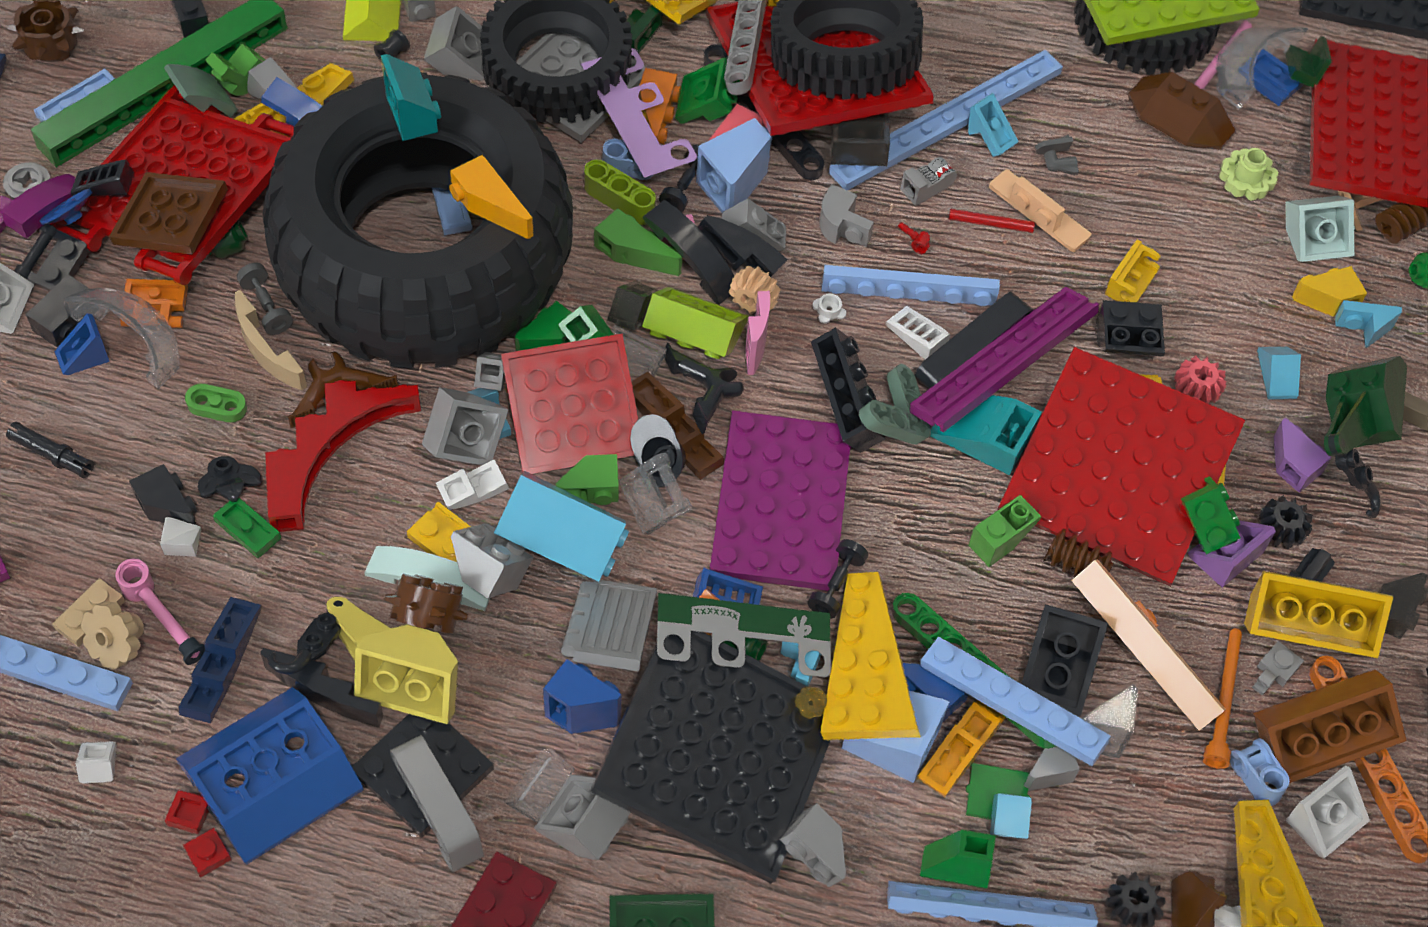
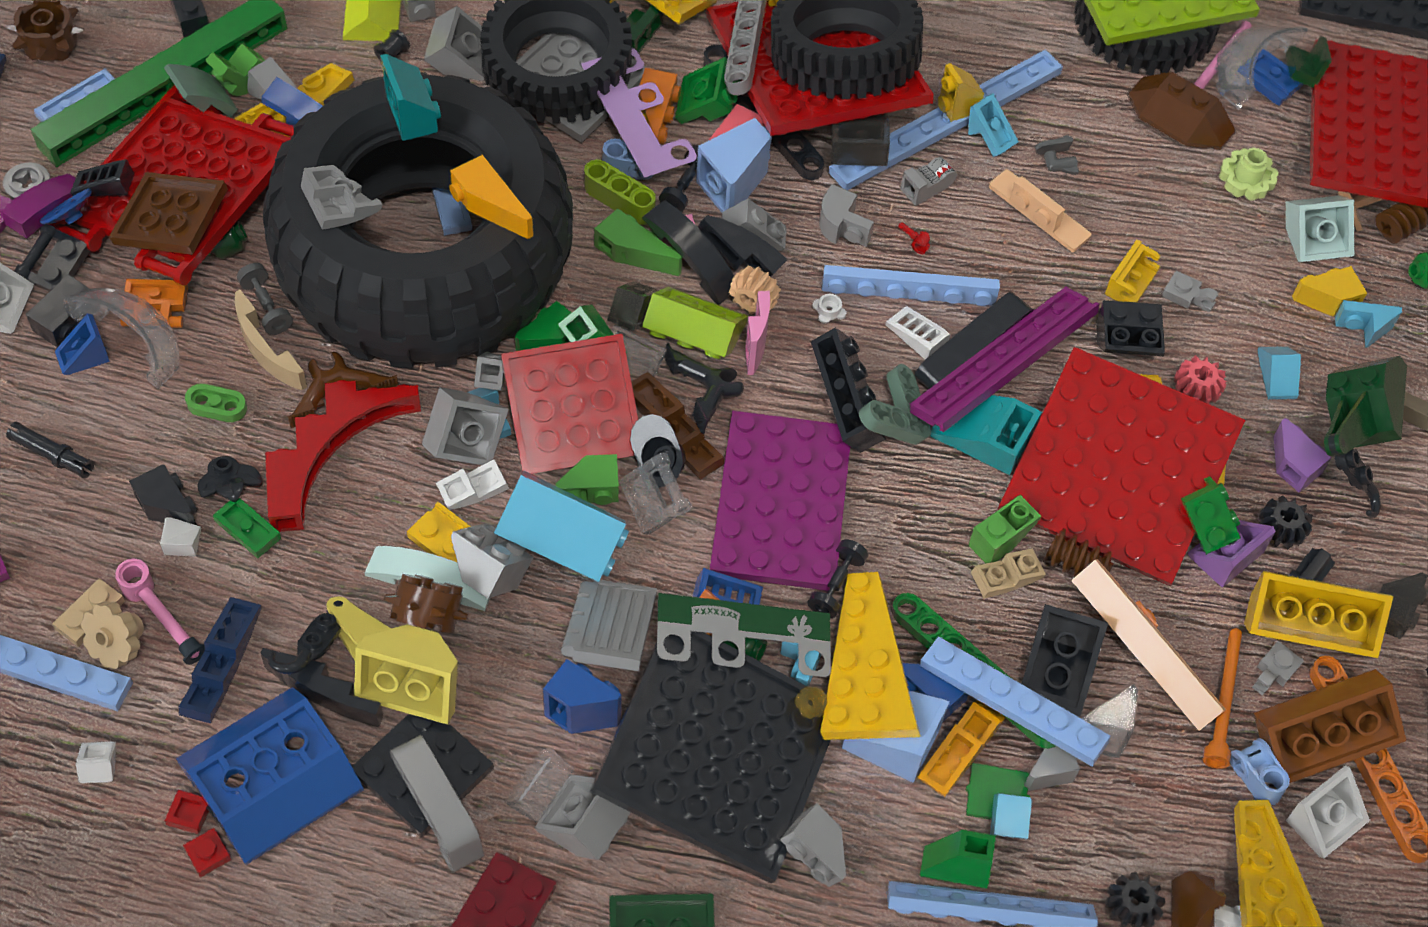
red bar [948,209,1035,233] -> none
none -> light grey slope [301,165,382,230]
none -> yellow slope [938,63,984,122]
none -> tan slope [971,548,1046,599]
none -> light grey plate [1162,271,1219,312]

